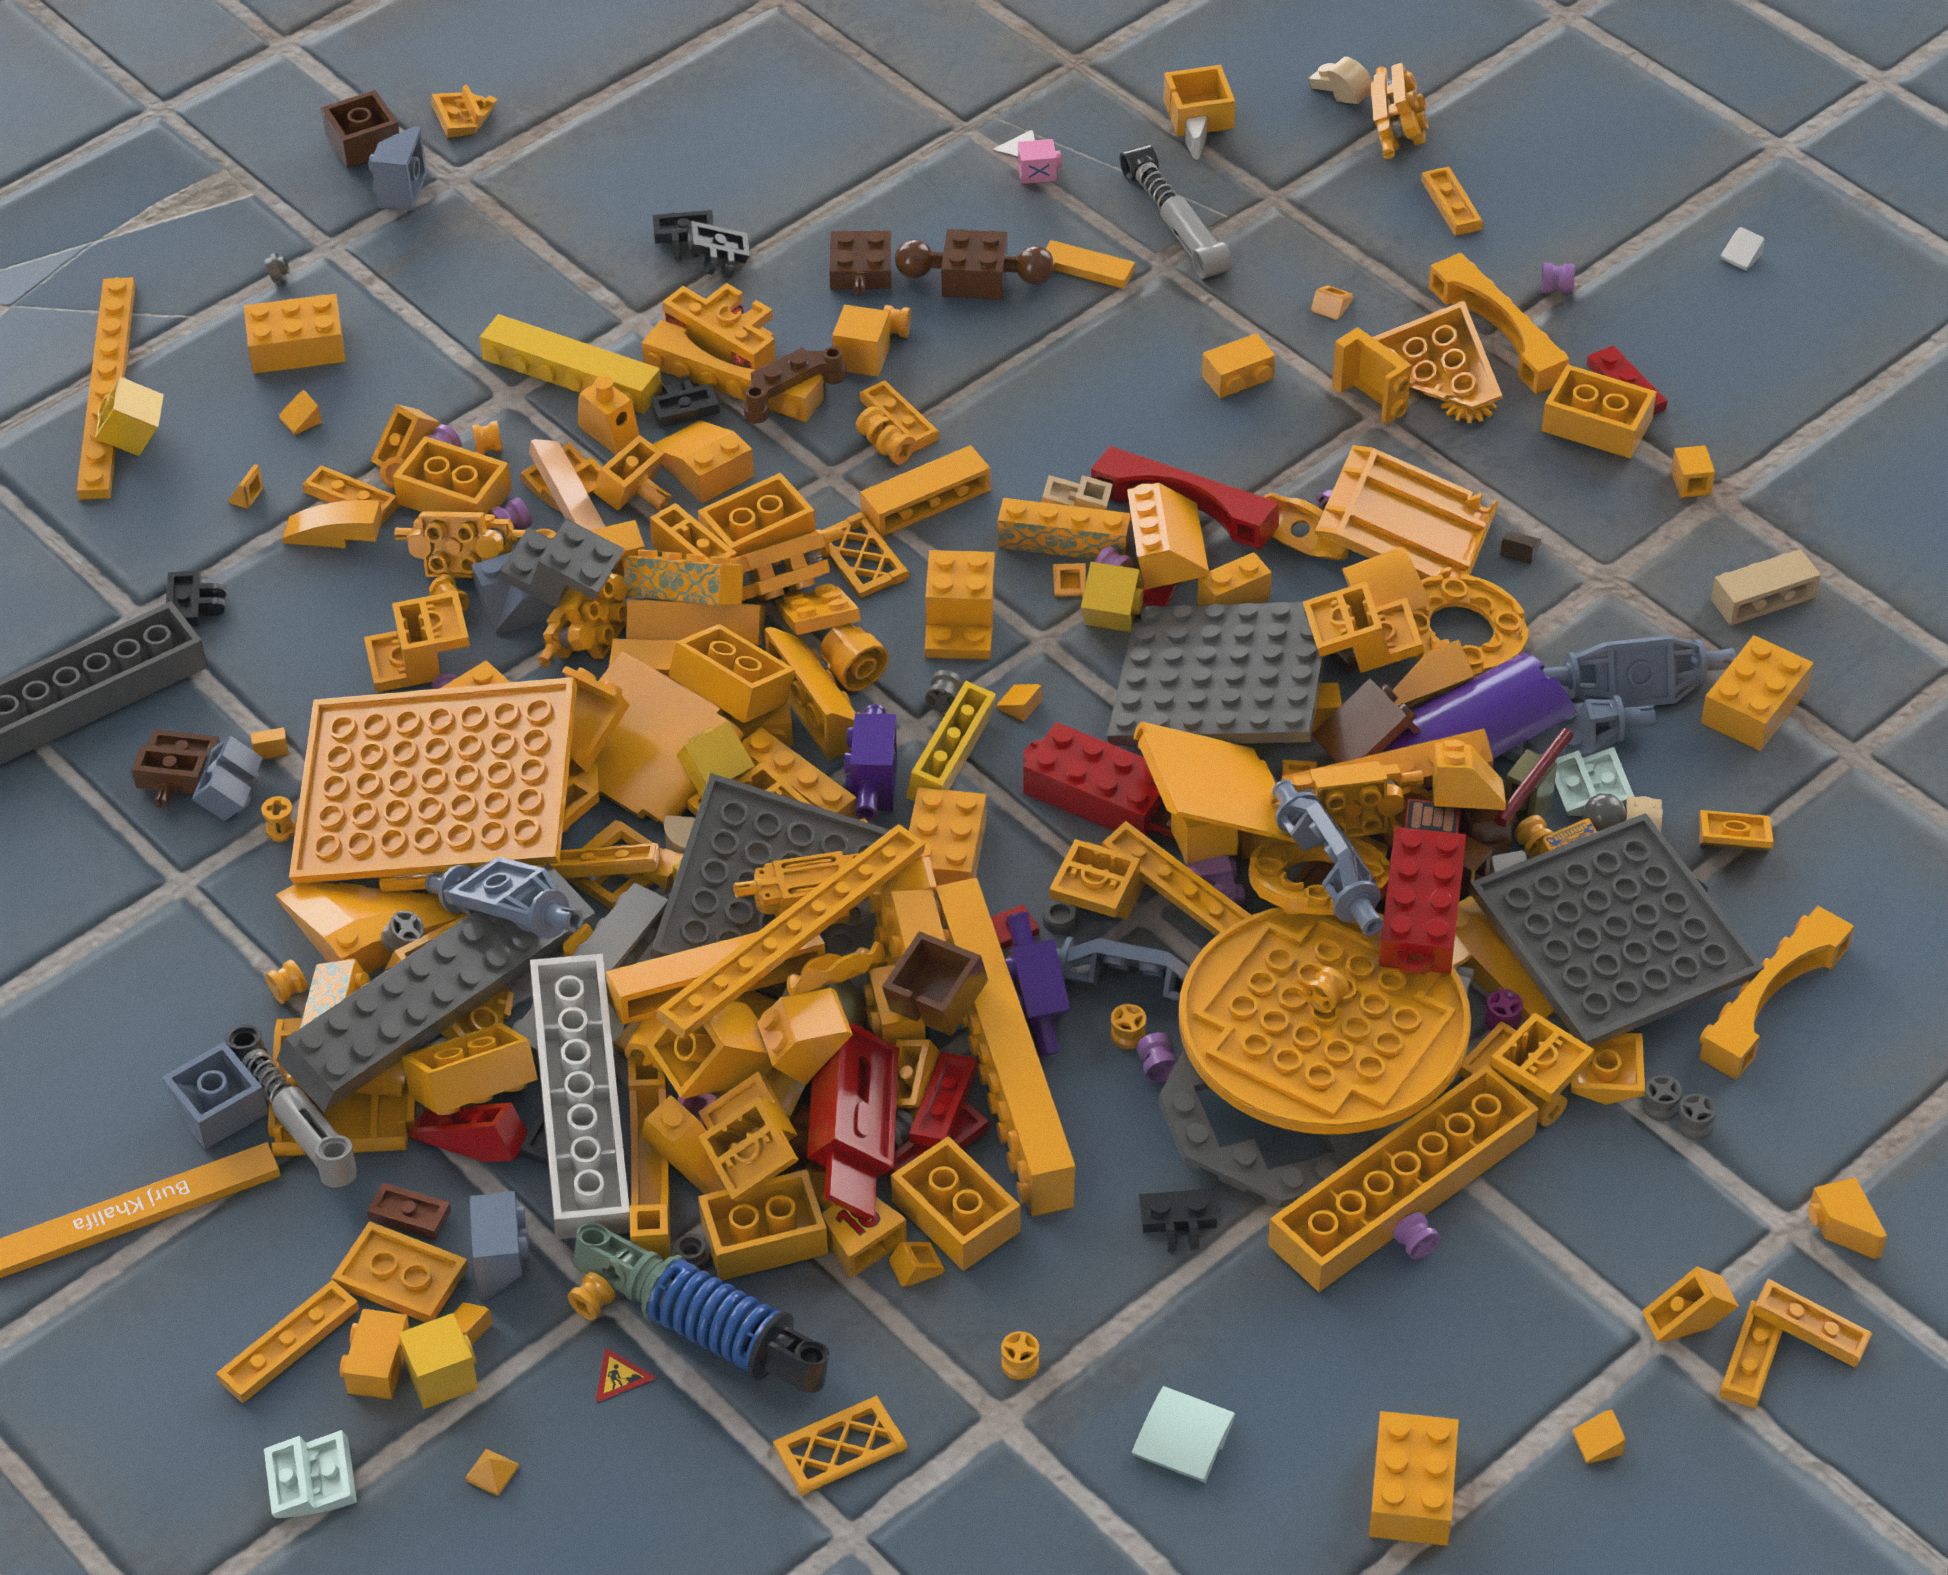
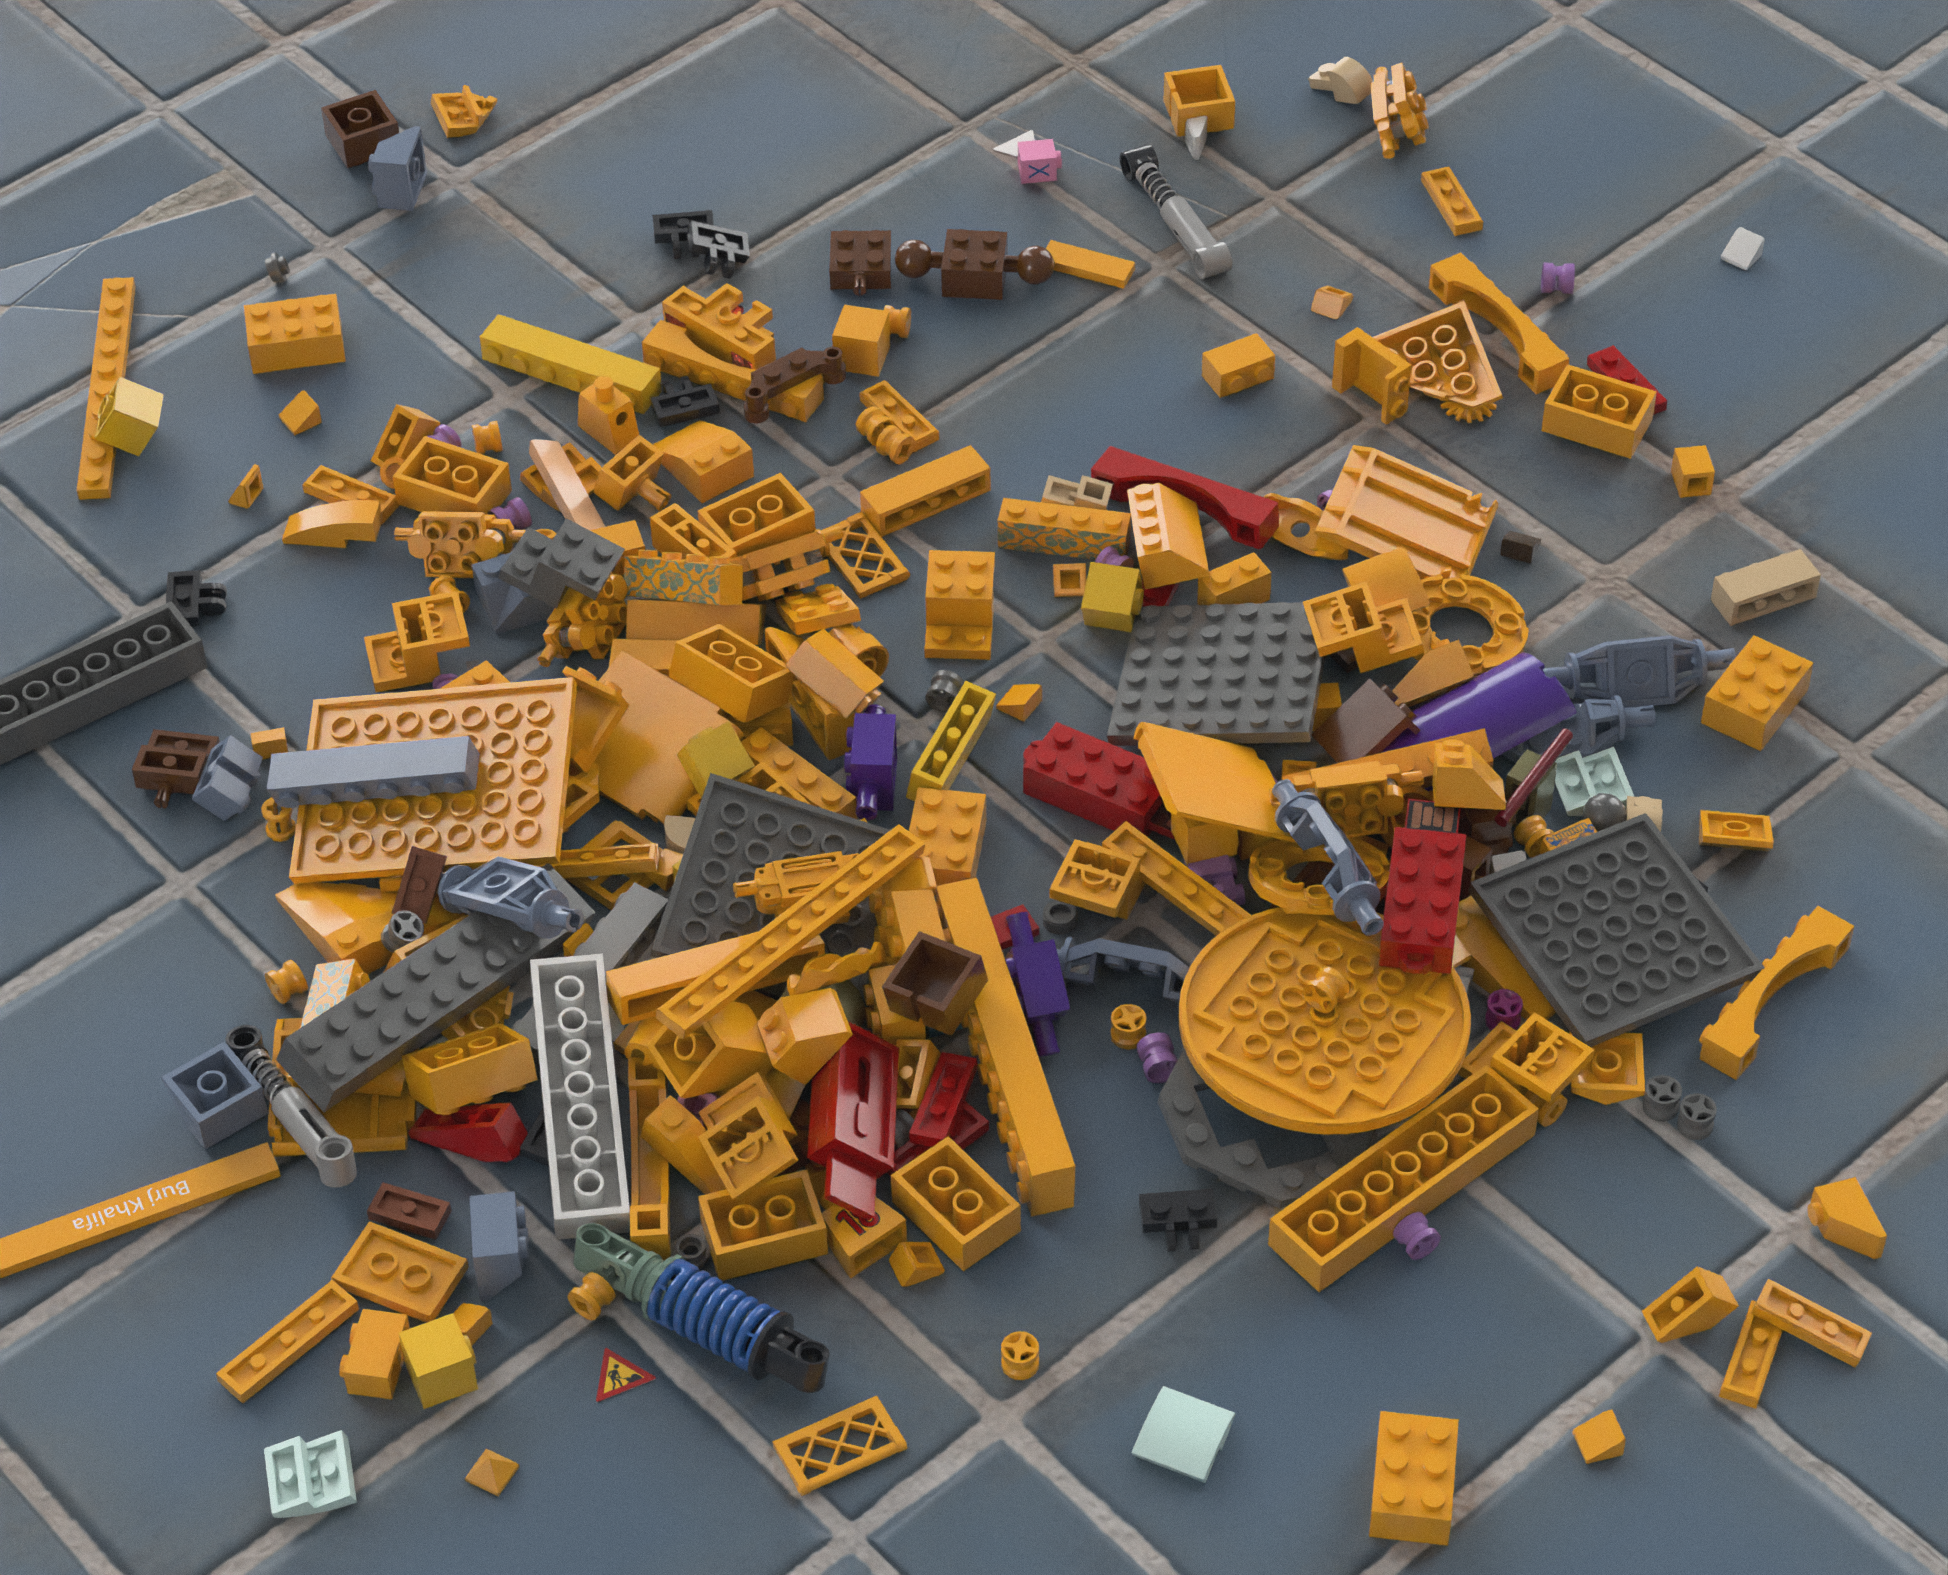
none -> brick [267,736,479,808]
none -> copper plate [391,846,447,924]
none -> light orange brick [784,629,884,719]

